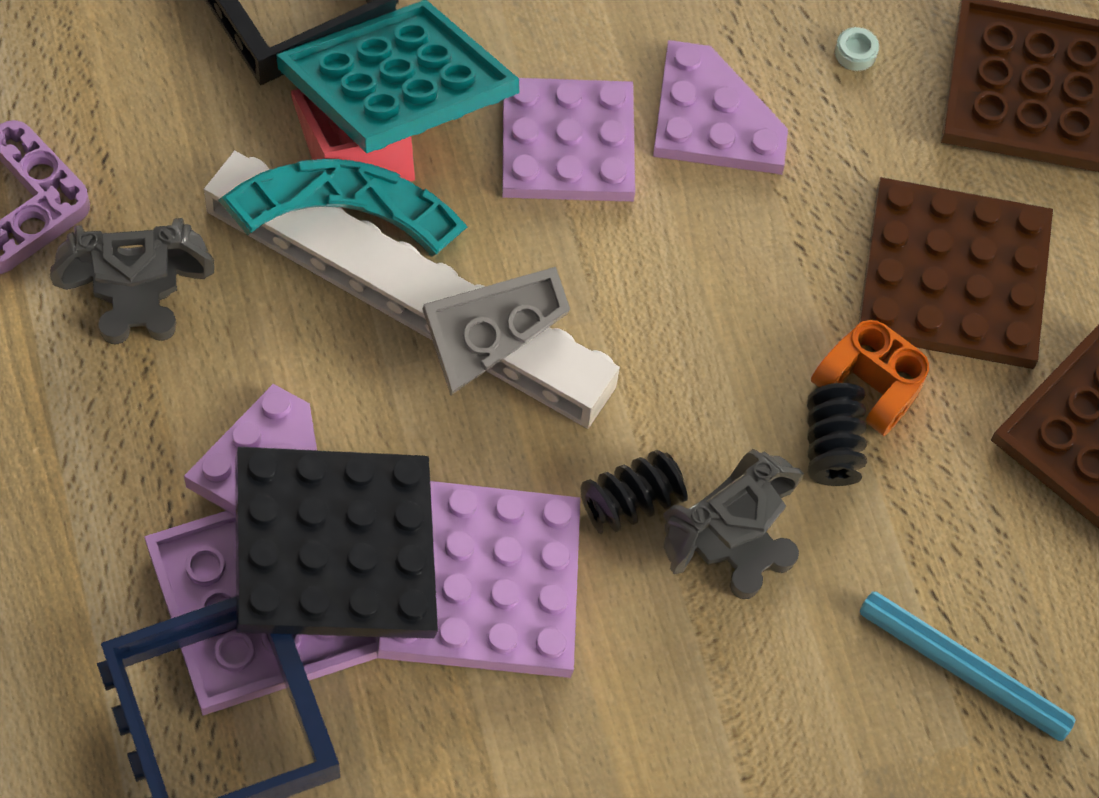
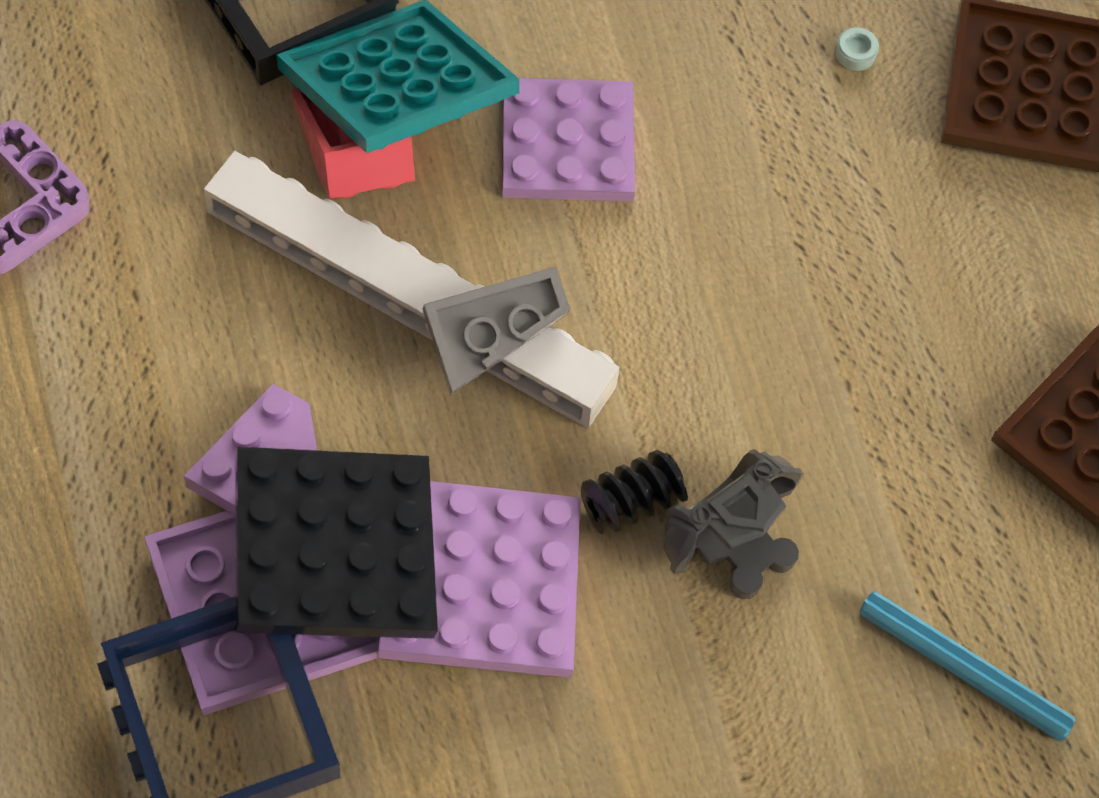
dark grey piece [50,218,214,345] -> none
teal tile [218,159,468,257] -> none
lavender plate [653,40,788,175] -> none
black piece [807,383,867,486] -> none
orange piece [811,320,929,436] -> none
reddish brown plate [858,177,1053,369] -> none

